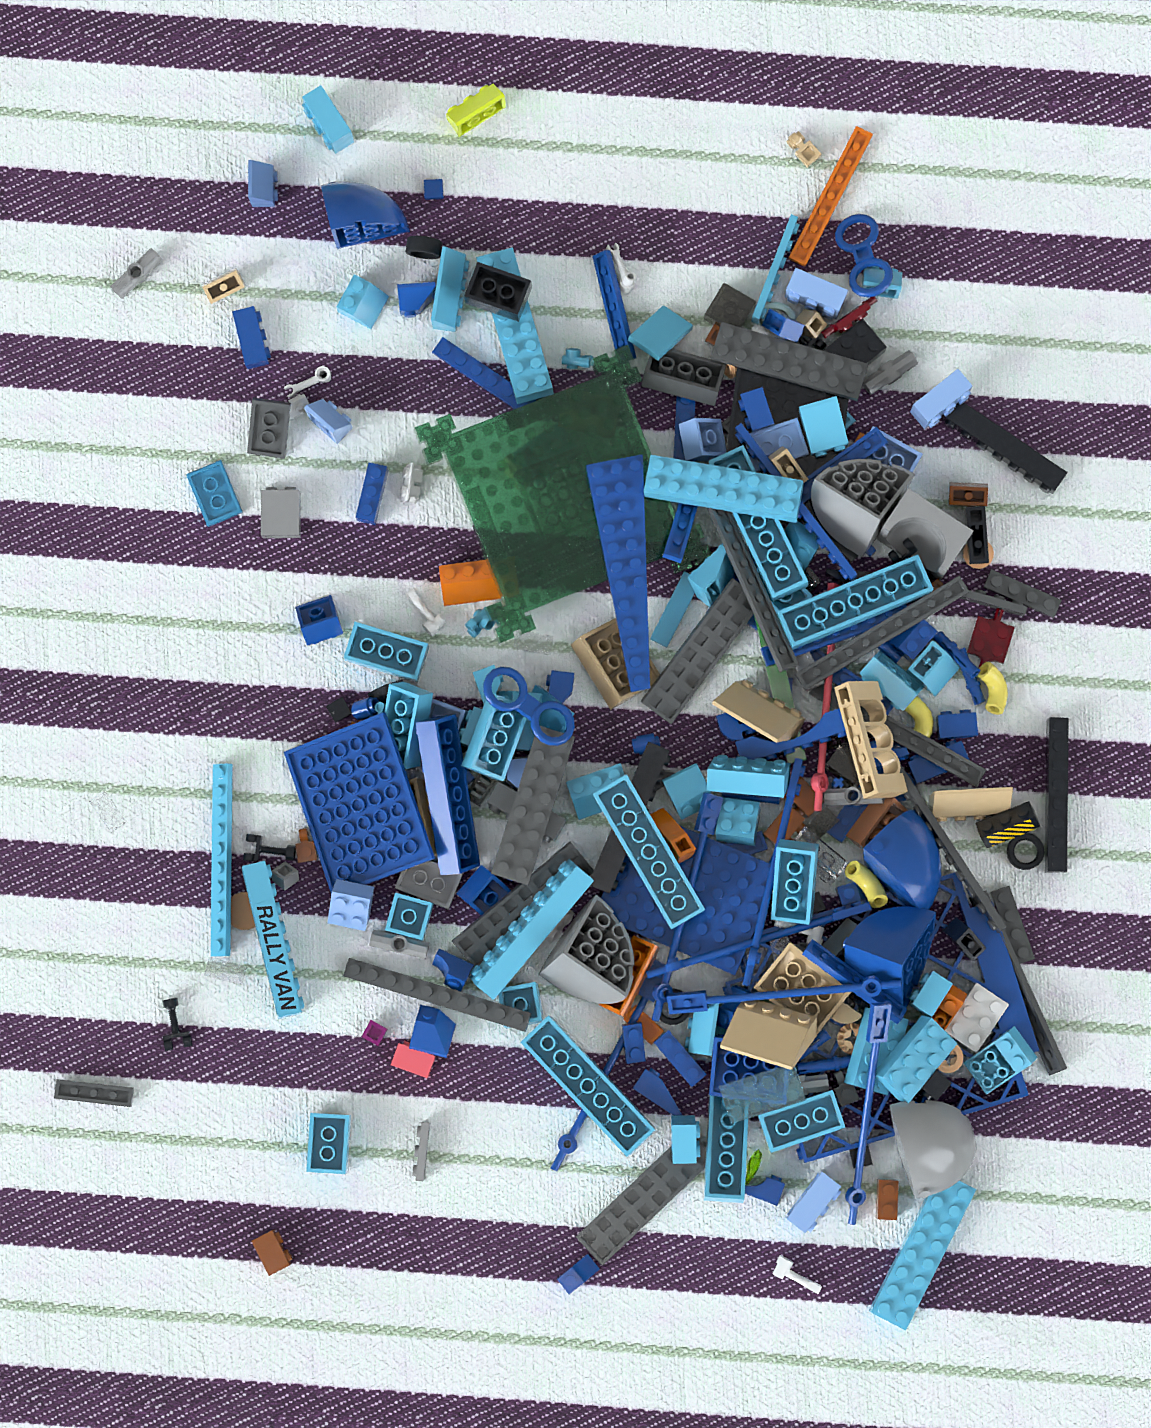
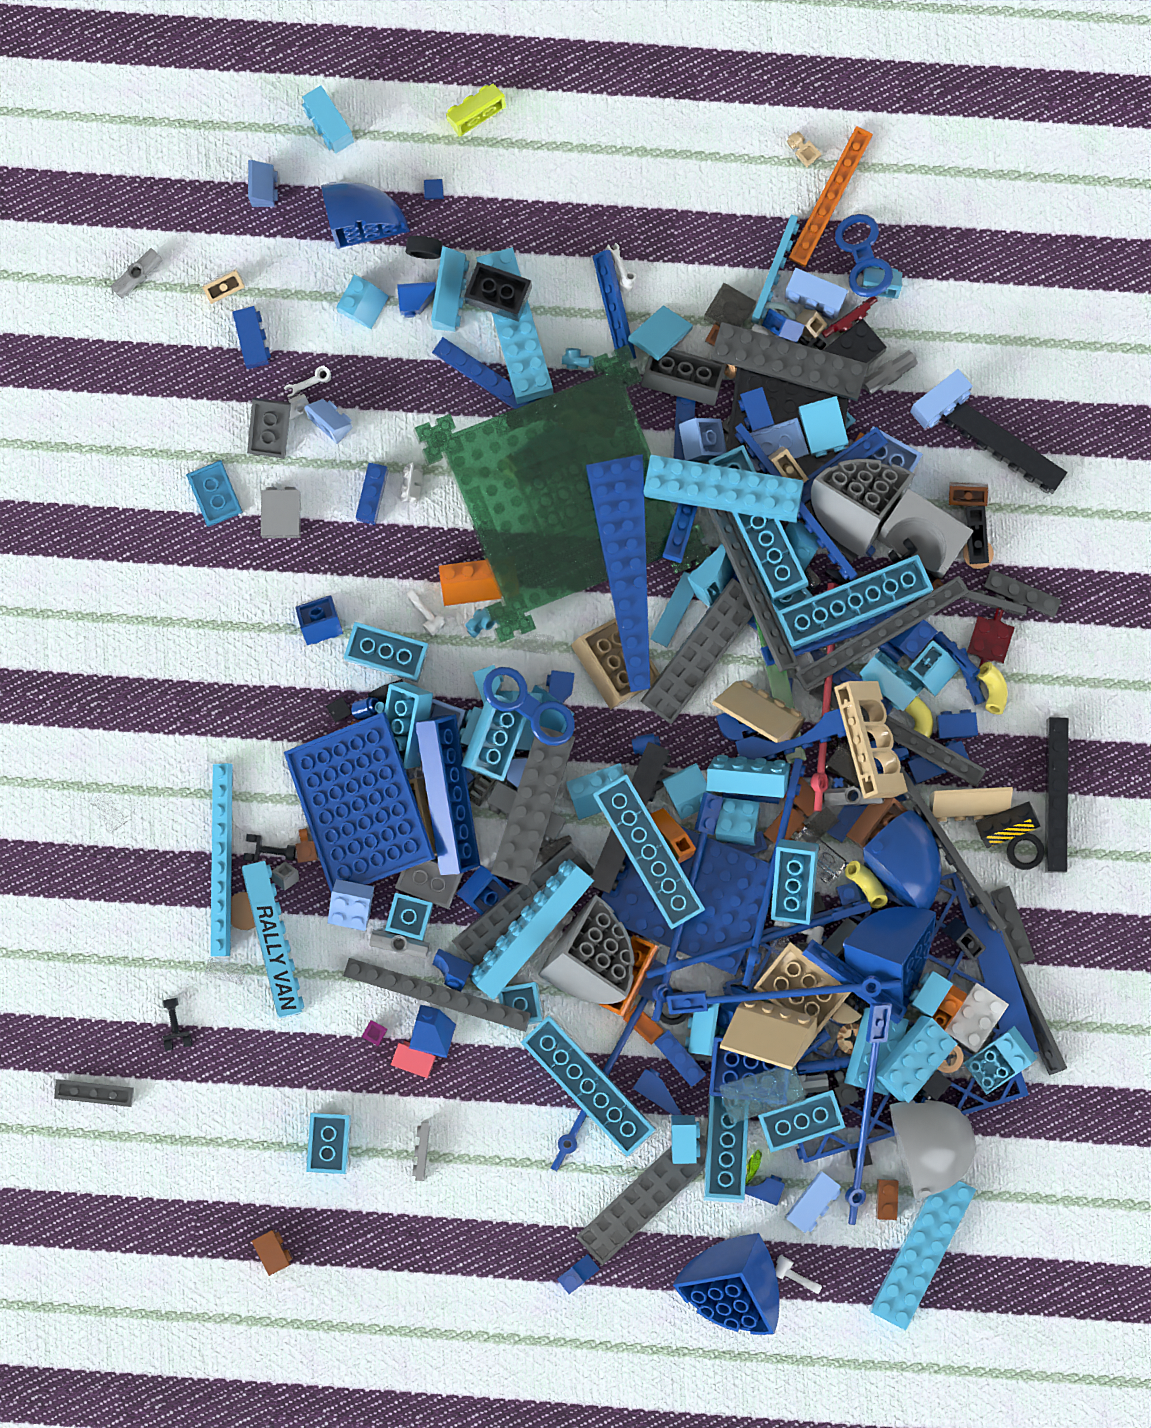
blue plate [621,1022,646,1064] -> none
none -> clear smoke slope [537,835,572,864]
none -> blue brick [673,1233,780,1335]

